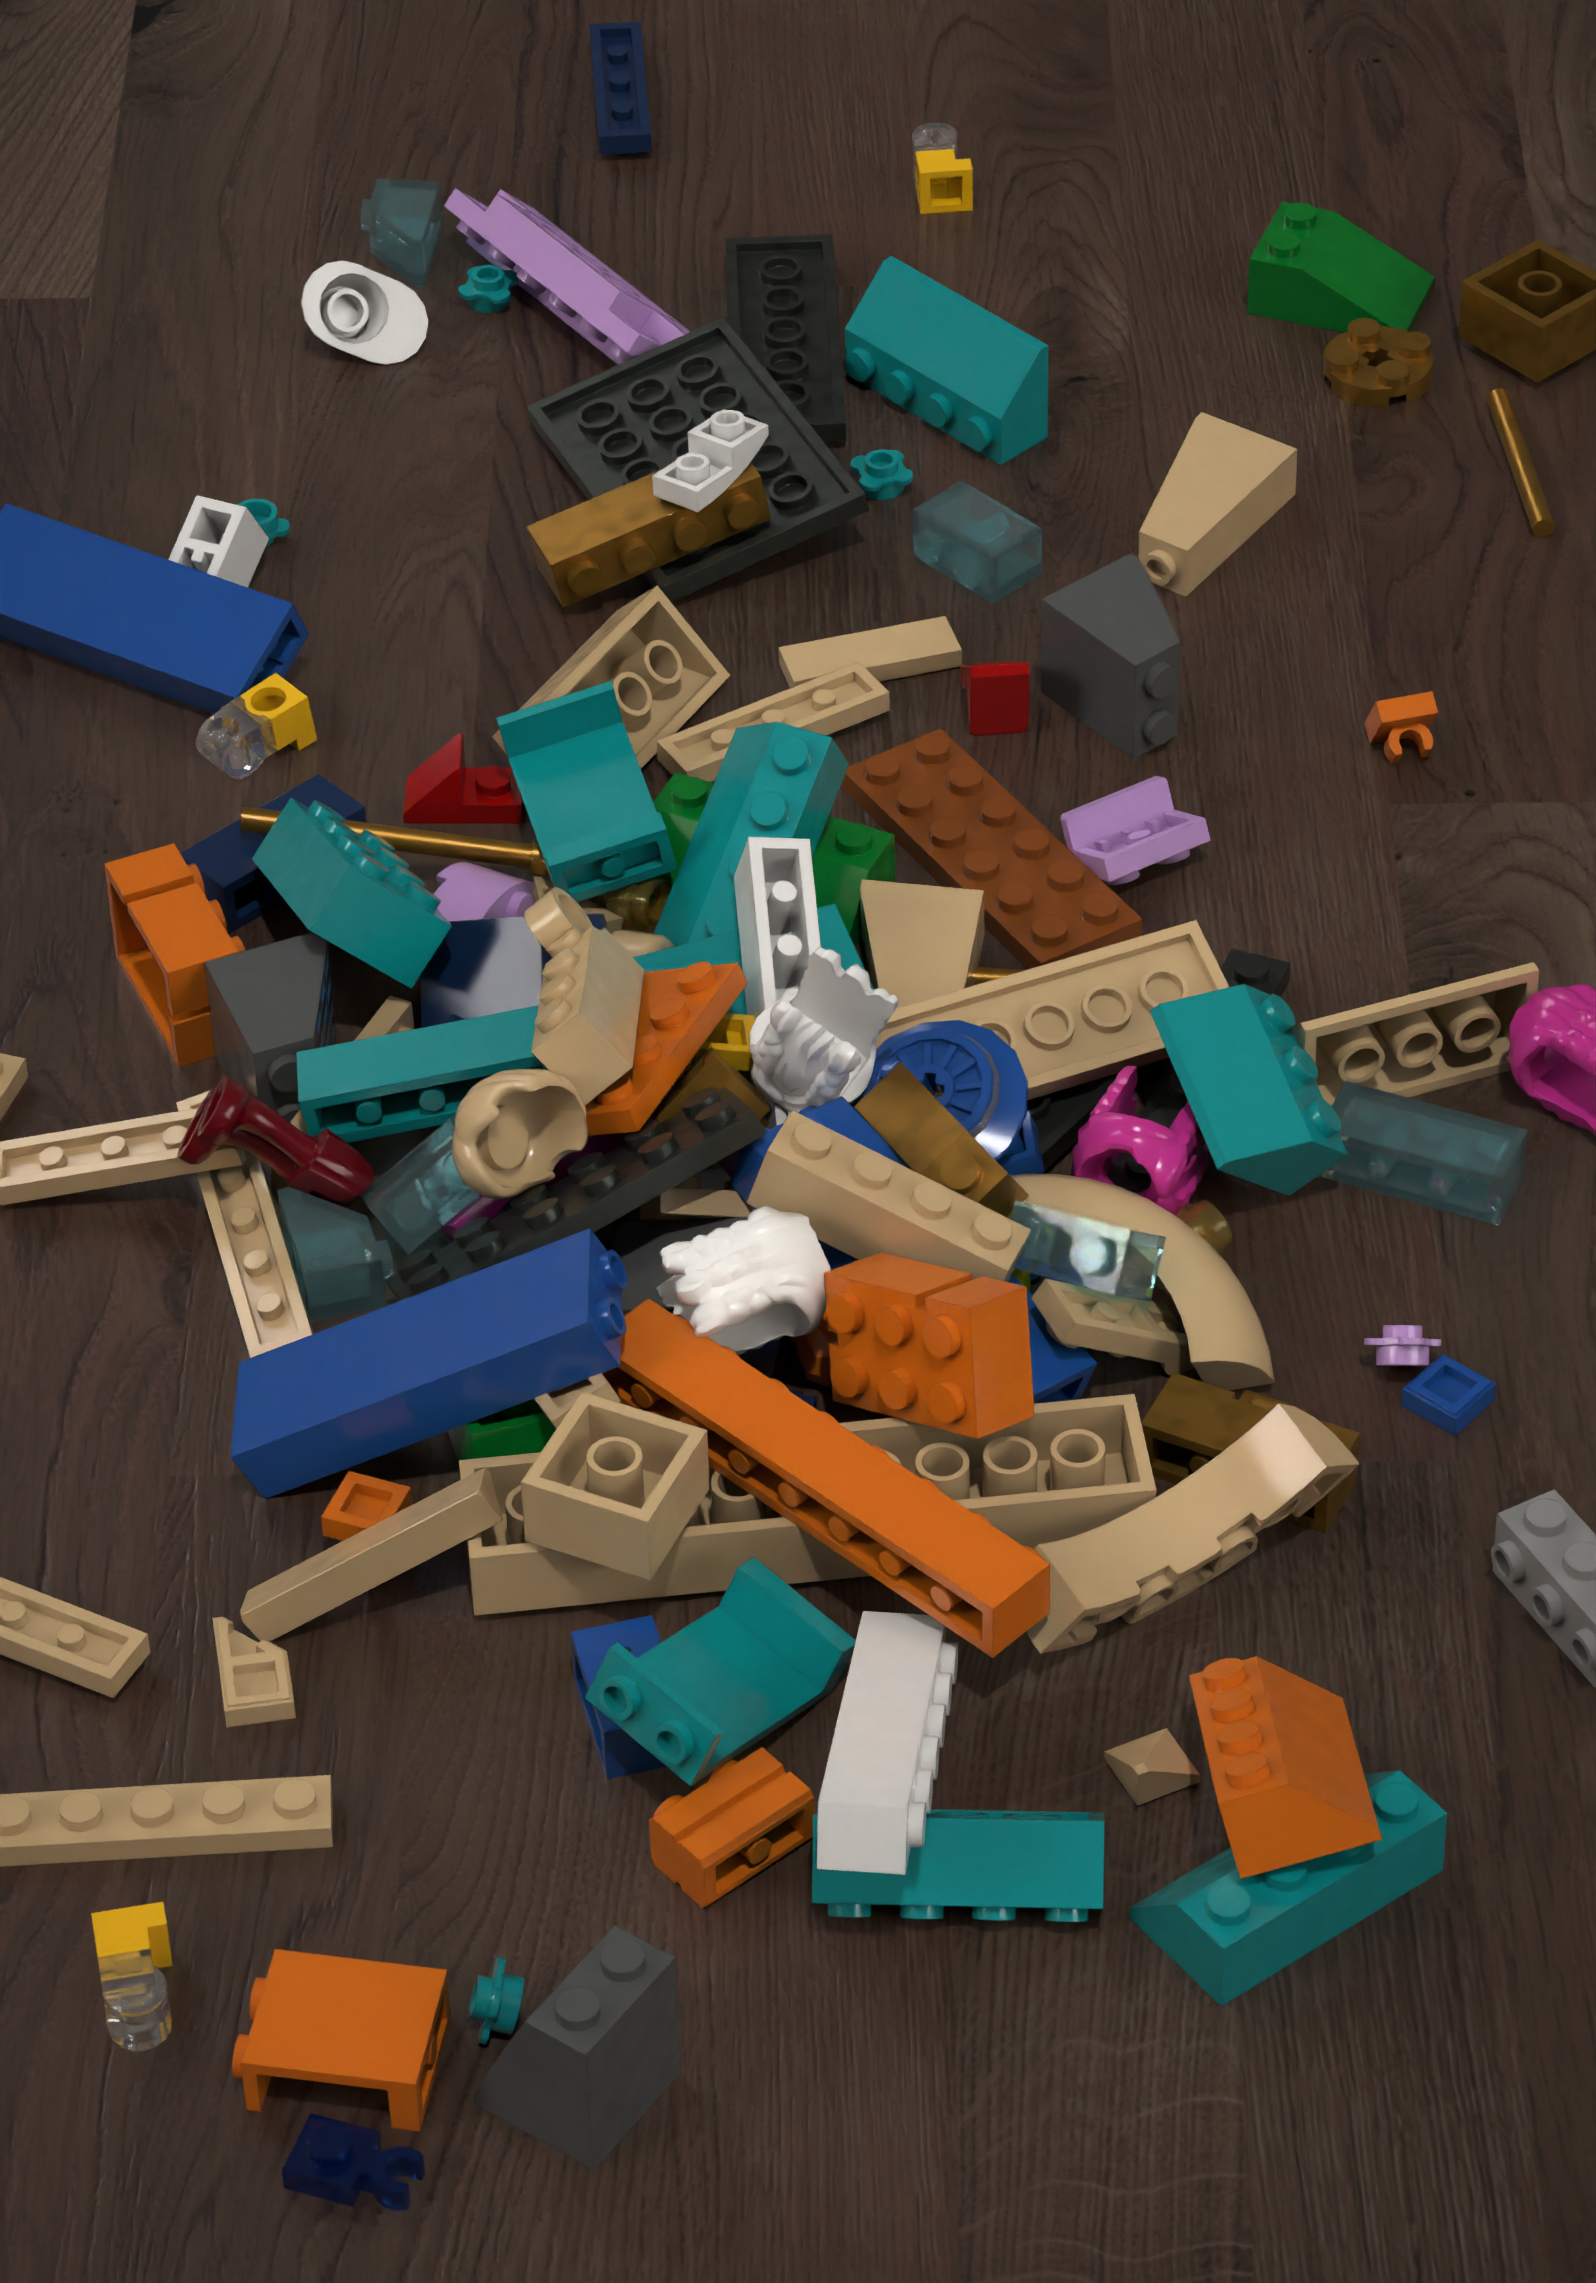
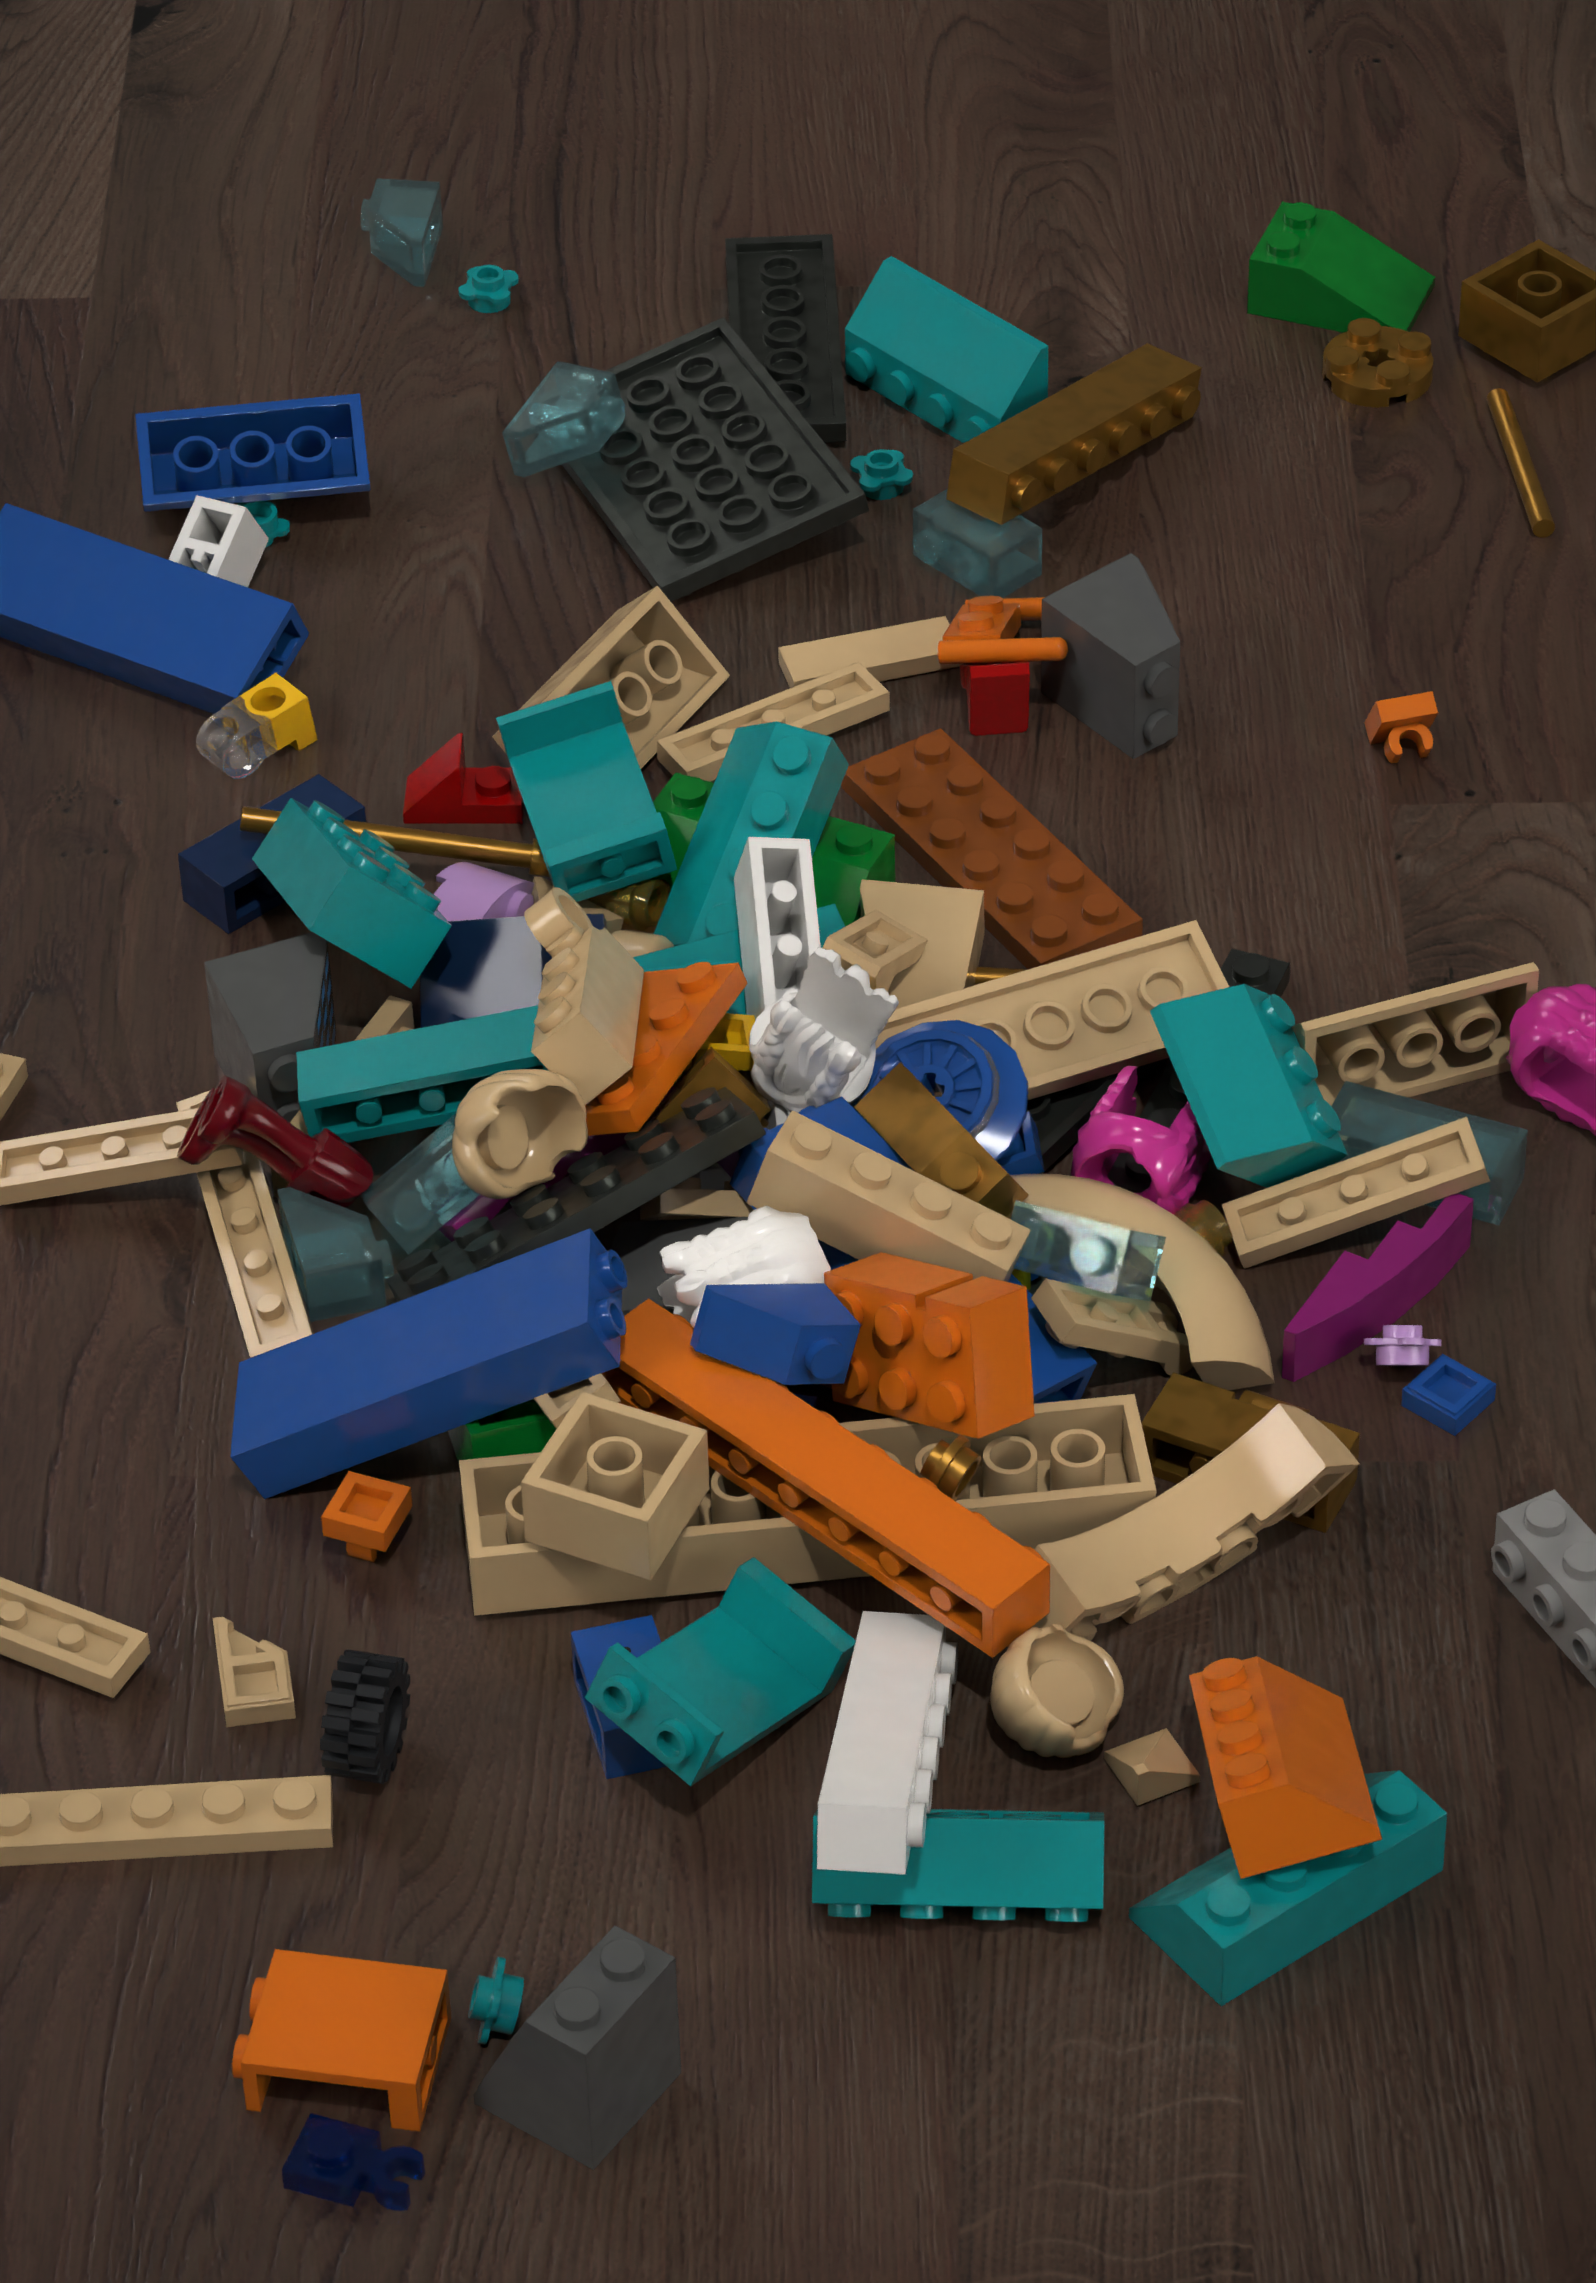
clear leg [91,1902,173,2051] -> none
orange piece [104,843,245,1067] -> none
tan slope [240,1467,503,1642] -> none
white piece [301,260,428,365] -> none
lavender slope [444,188,691,365] -> none
pearl gold brick [526,462,771,607] -> none
dark blue plate [589,22,652,156] -> none
orange brick [649,1747,815,1909] -> none
white slope [652,409,769,512] -> none
yellow leg [912,123,973,214] -> none
lavender bracket [1060,776,1211,885] -> none
tan slope [1138,412,1297,597] -> none
none -> blue slope [135,393,370,512]
none -> black tyre [320,1649,410,1784]
none -> clear light blue slope [502,361,626,477]
none -> blue slope [690,1283,861,1385]
none -> tan slope [822,910,928,991]
none -> pearl gold plate [920,1435,981,1501]
none -> orange plate [938,596,1068,664]
none -> pearl gold brick [946,343,1202,525]
none -> tan piece [990,1624,1124,1758]
none -> tan plate [1221,1117,1490,1269]
none -> magenta slope [1282,1193,1474,1382]

